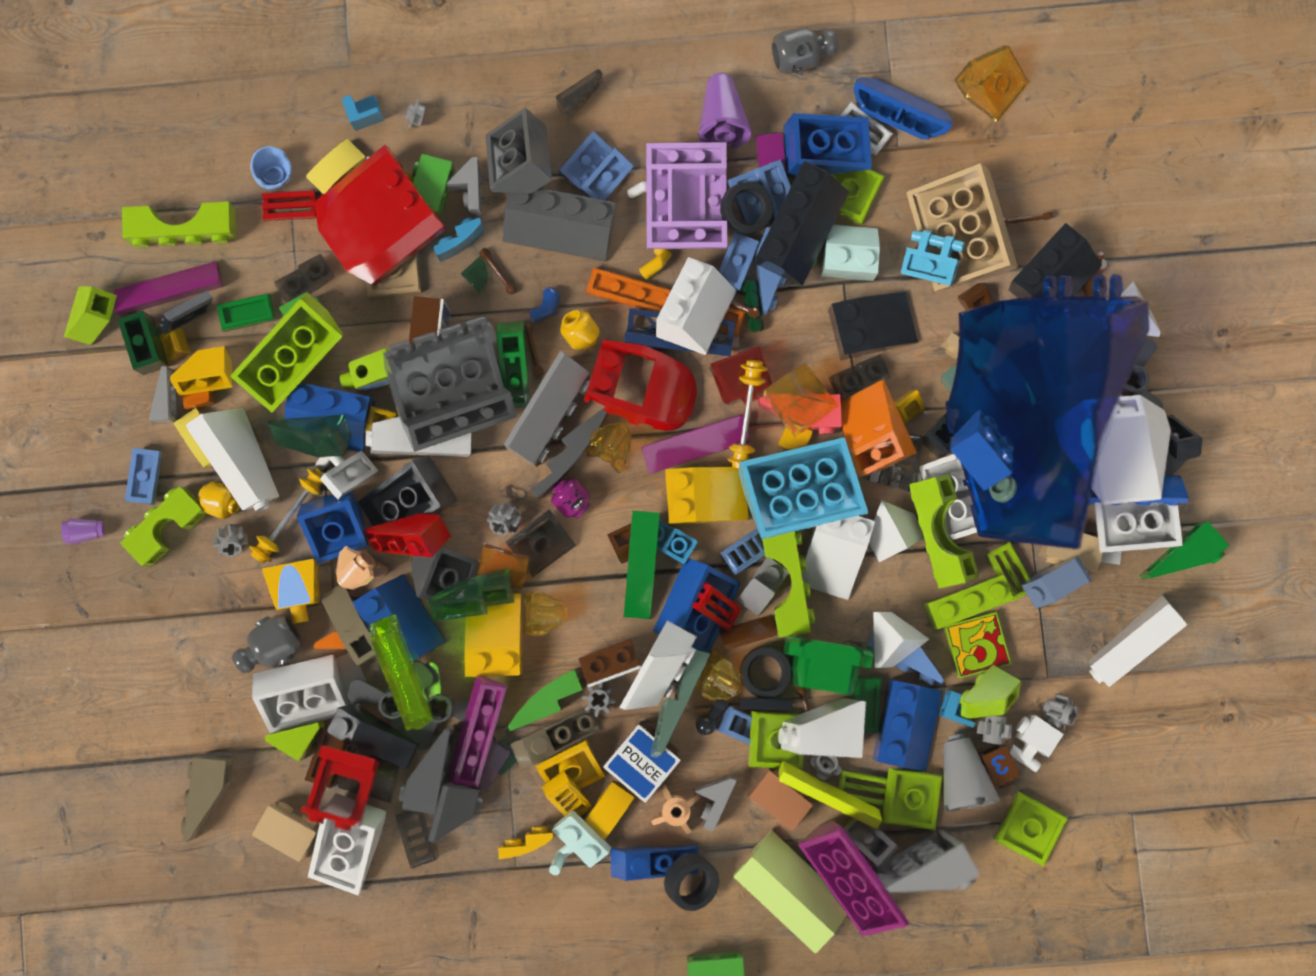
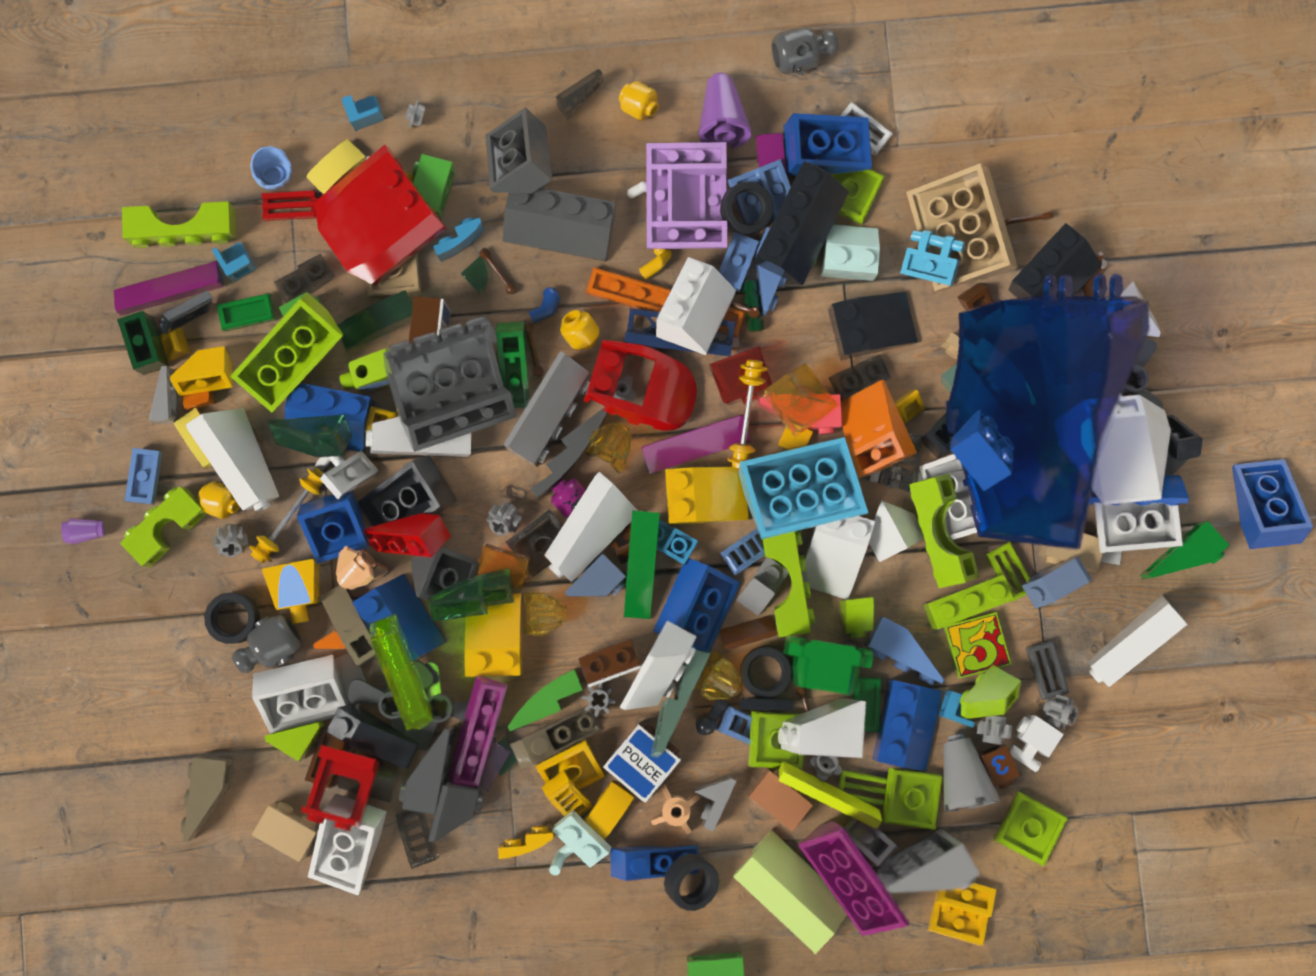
lime slope [63,286,117,345] -> none
light grey slope [447,157,482,217] -> none
medium blue slope [558,131,634,200] -> none
red tile [692,583,742,632] -> none
blue brick [854,77,953,140] -> none
white slope [873,612,929,668] -> none
clear yellow slope [954,45,1029,121] -> none
sand green plate [989,476,1017,502] -> none
none -> black tyre [204,592,260,644]
none -> dark azure panel [212,242,257,282]
none -> clear green slope [337,290,413,351]
none -> white slope [544,472,638,582]
none -> sand blue slope [564,554,626,597]
none -> light grey plate [614,375,636,401]
none -> yellow head [619,81,659,121]
none -> lime slope [839,597,874,638]
none -> yellow slope [927,883,997,946]
none -> dark grey tile [1026,640,1069,700]
none -> blue slope [1232,459,1313,549]

